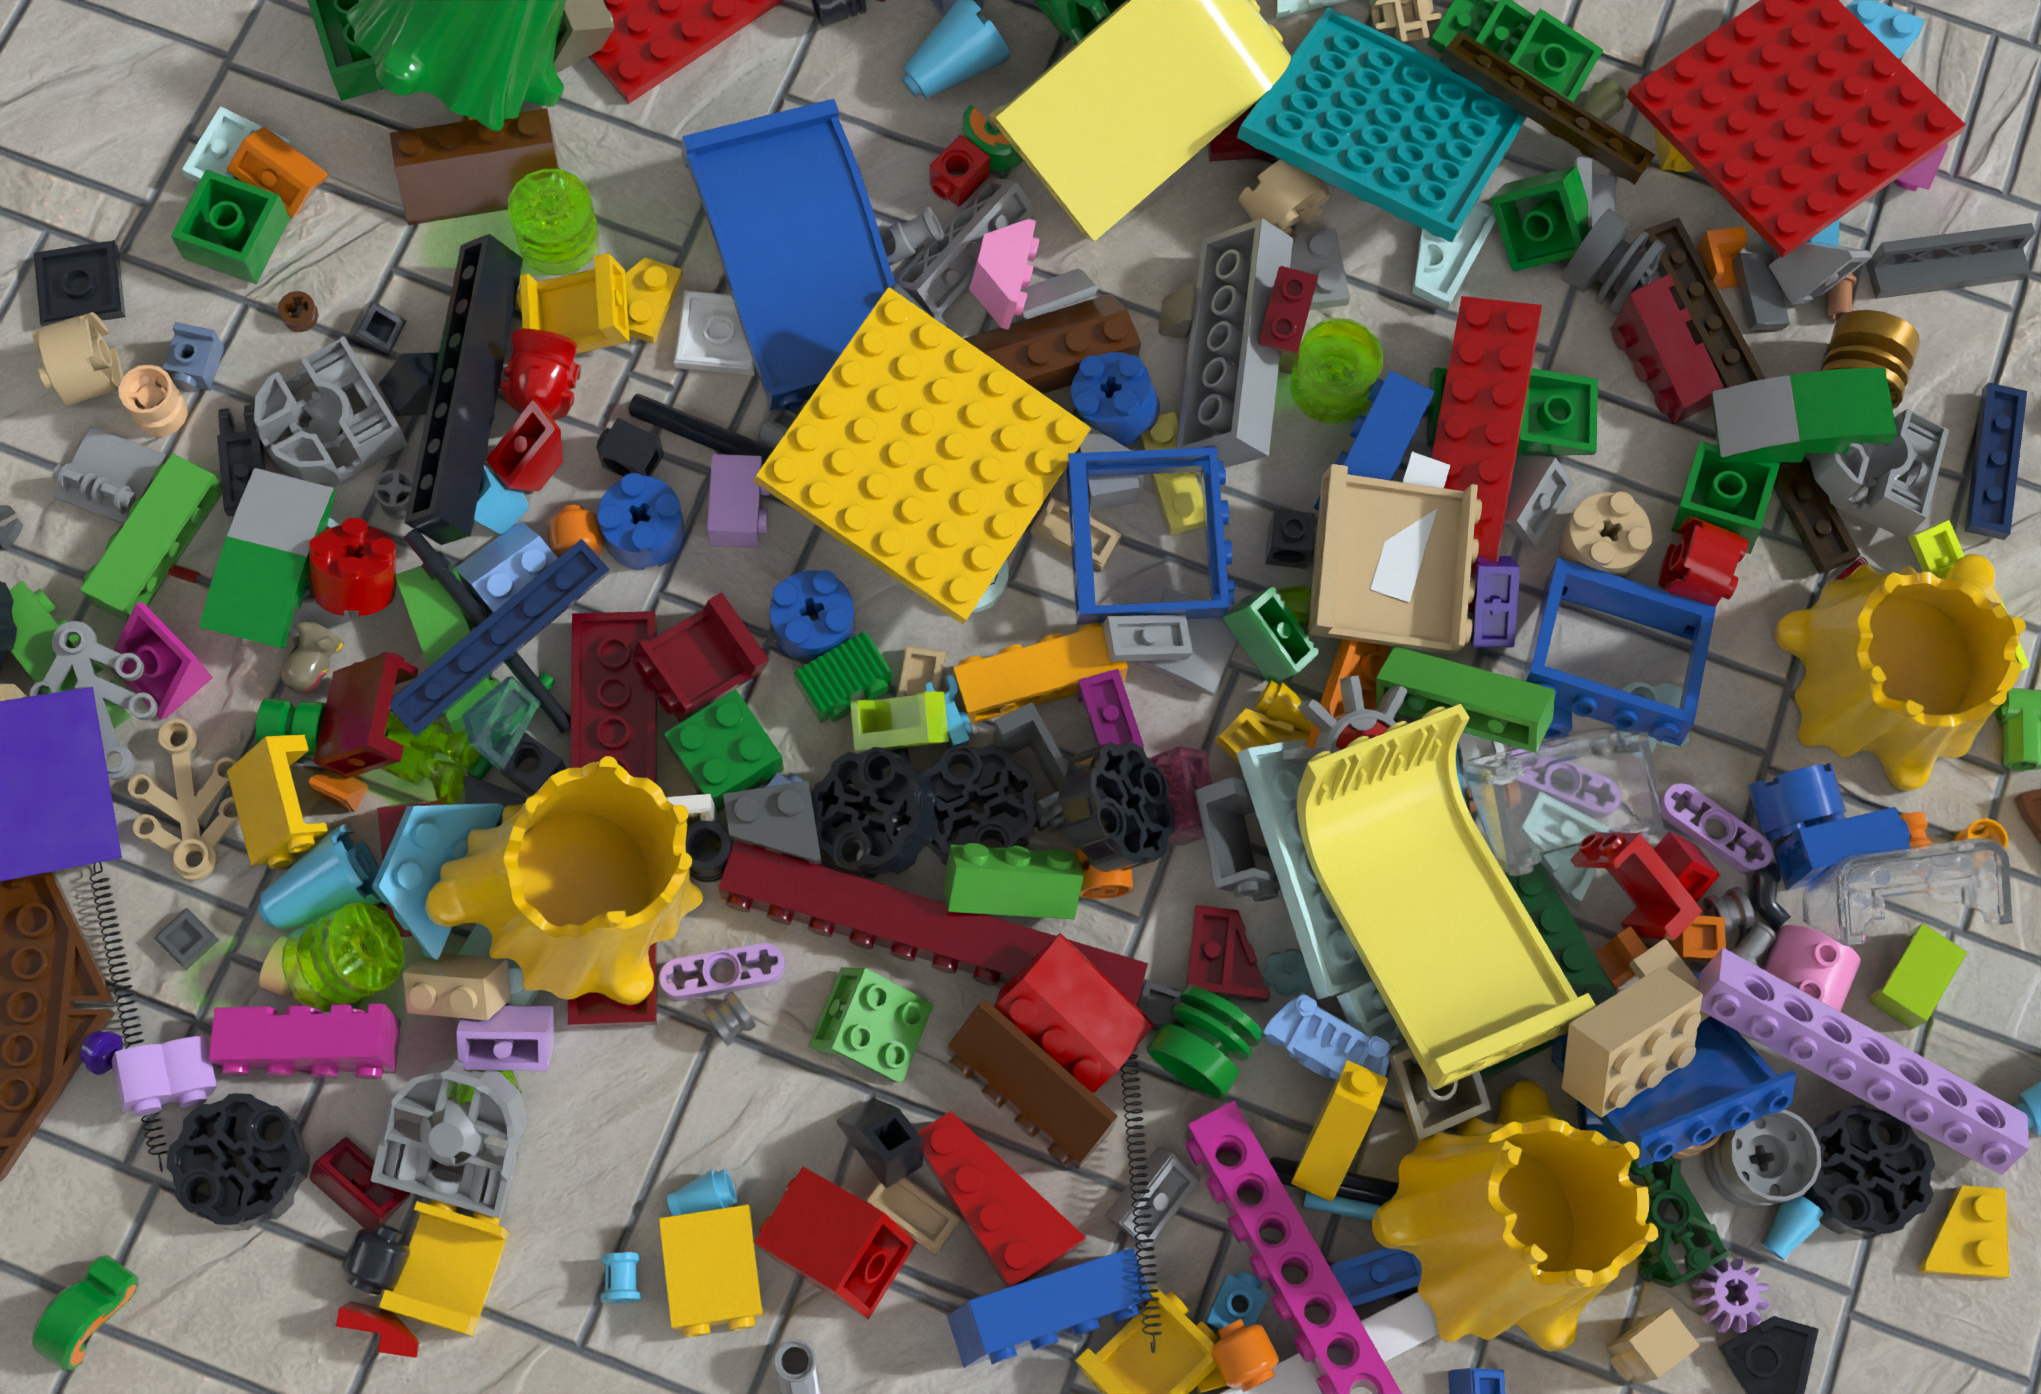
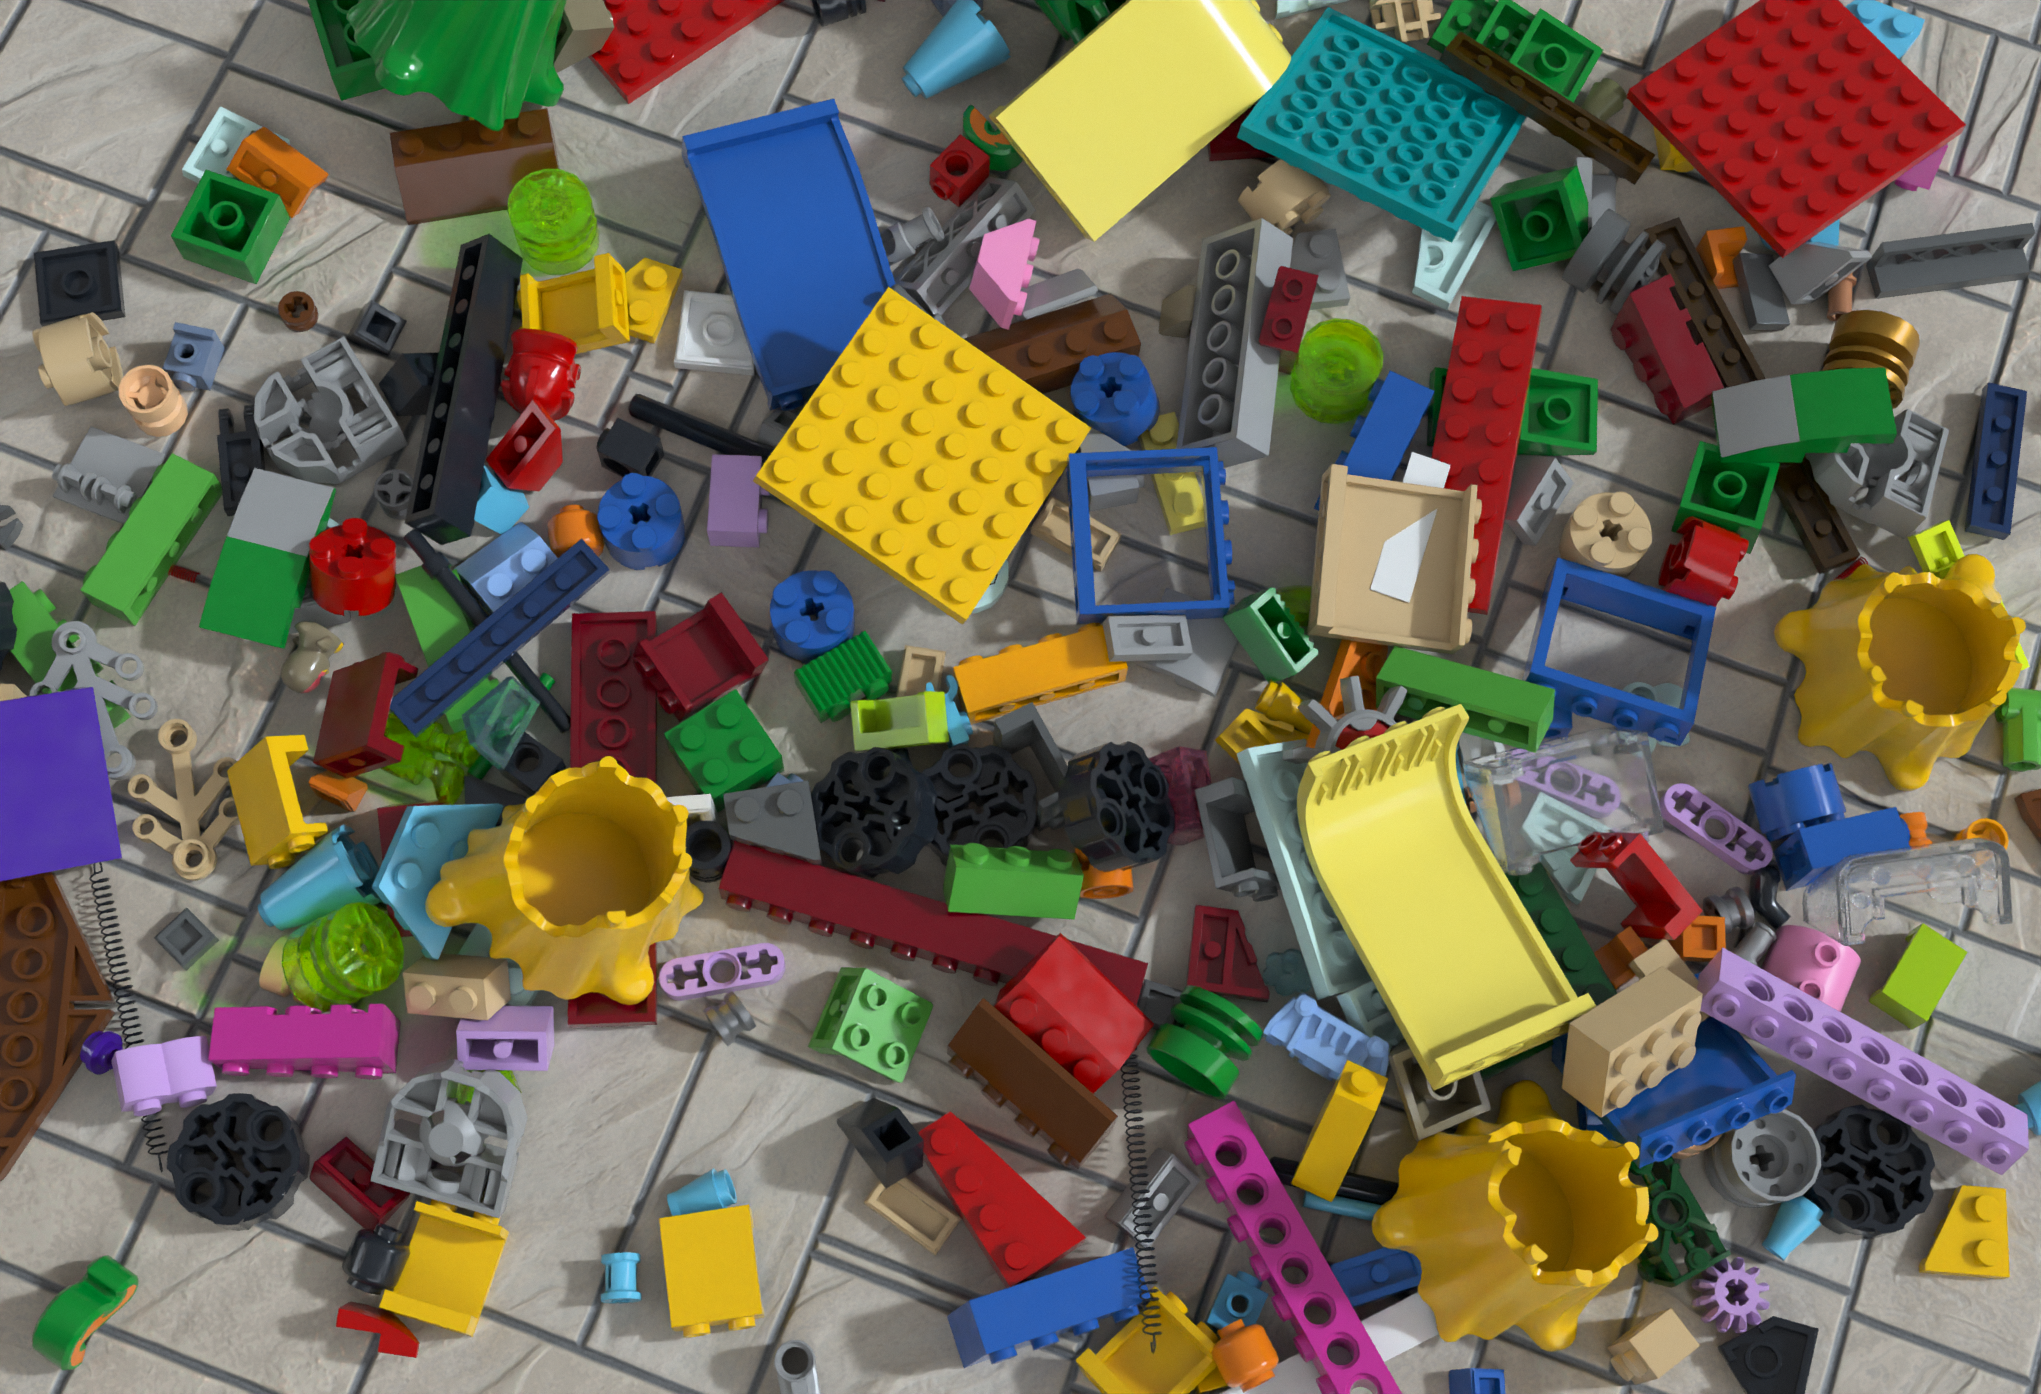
dark pink slope [110,602,213,720] -> none
green wheel [256,698,326,756] -> none
red slope [754,1166,917,1320] -> none
magenta panel [1076,669,1144,748] -> none
black brick [1265,509,1315,569] -> none
dark purple hinge [1471,556,1520,647] -> none
red panel [1654,831,1721,903] -> none

